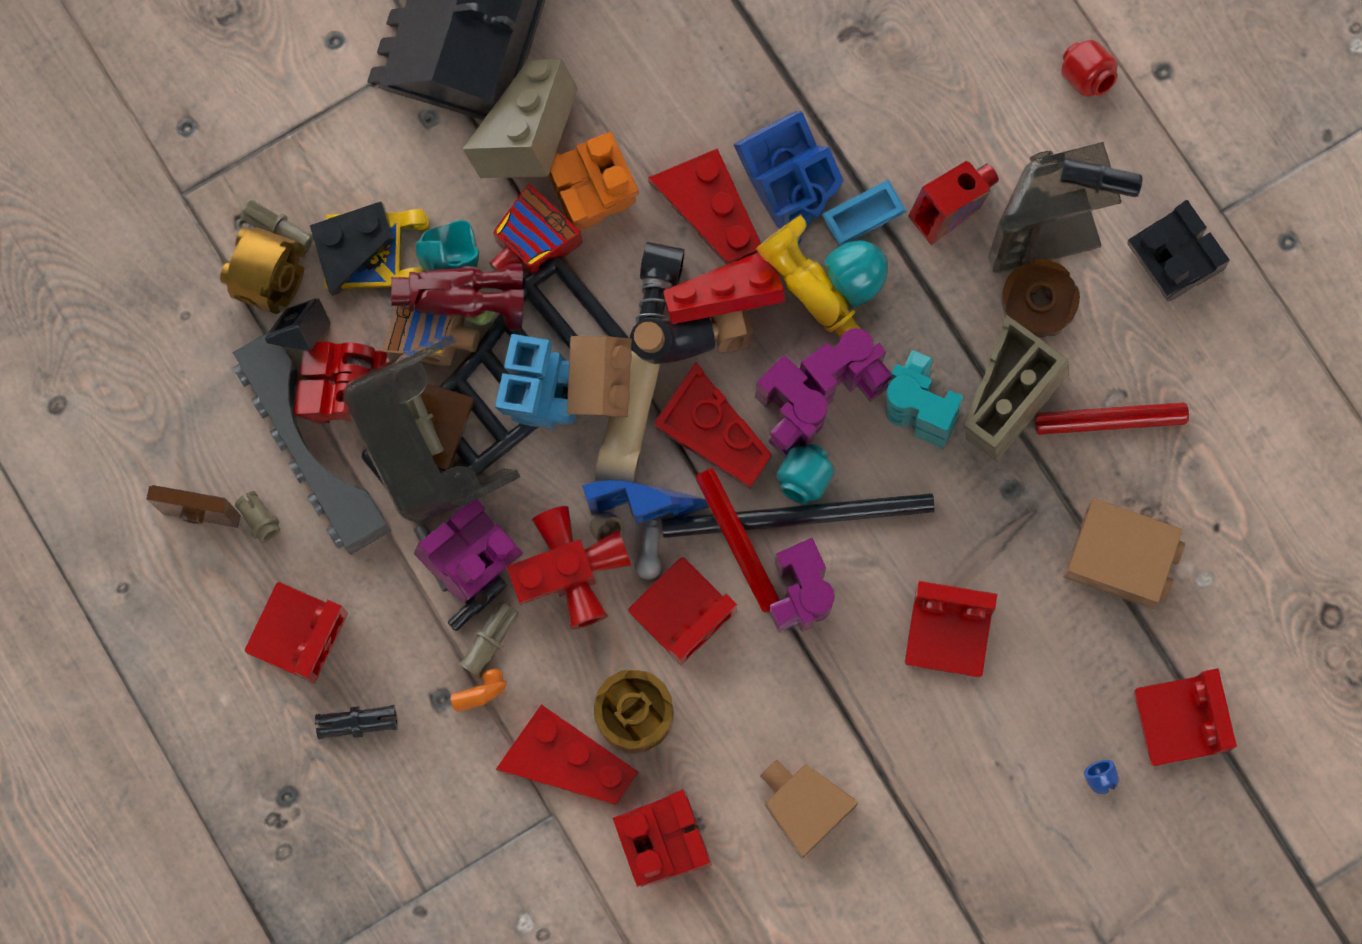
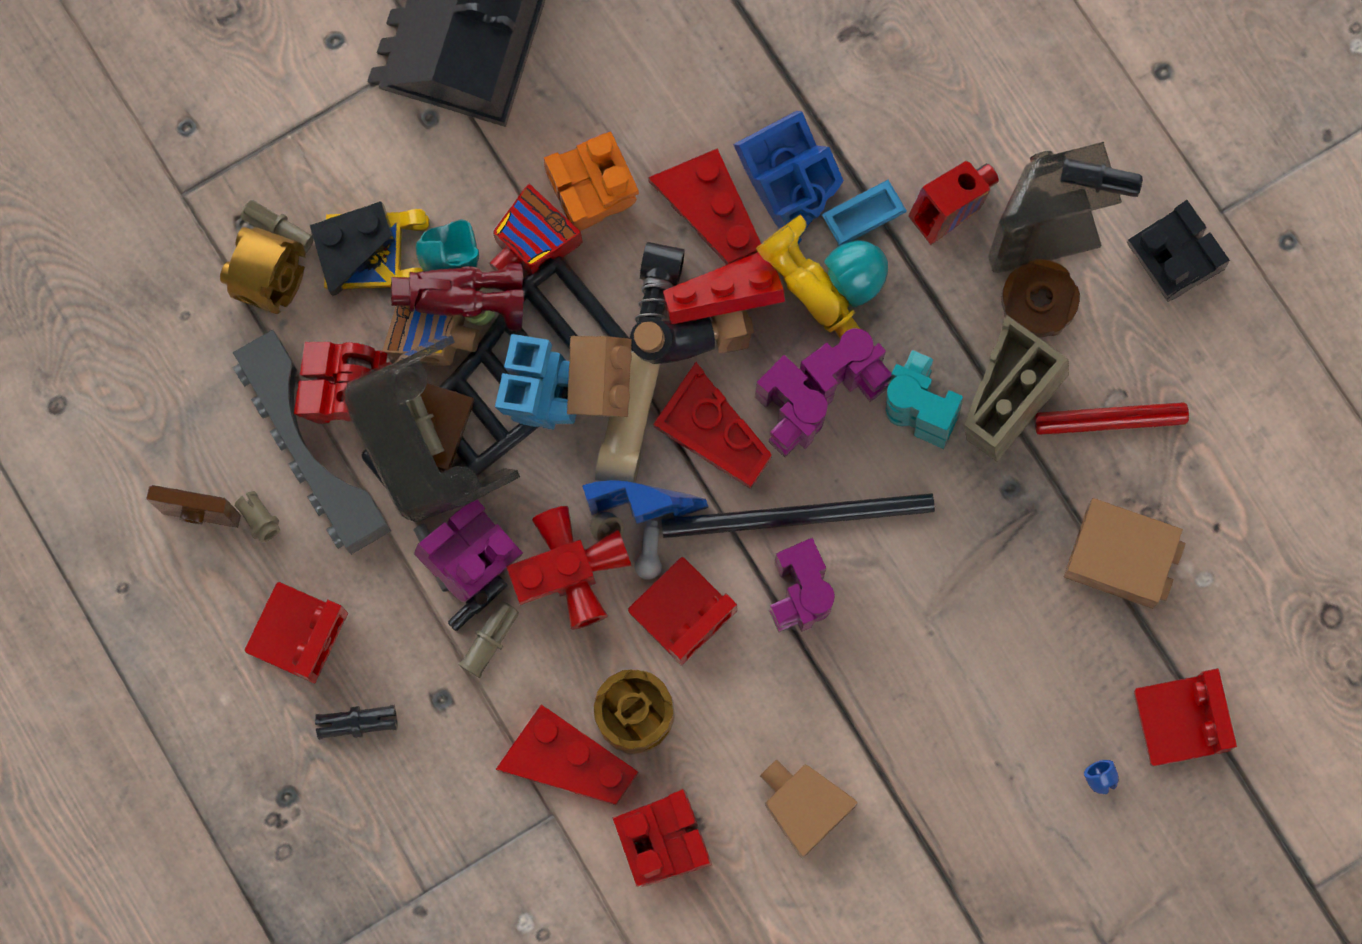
black slope [265,298,330,351] -> none
orange arm [451,669,507,712] -> none
dark tan wedge [463,59,578,178] -> none
red axle [696,468,780,613] -> none
teal head [777,444,834,504] -> none
red bracket [904,581,998,678] -> none
red head [1061,40,1118,97] -> none

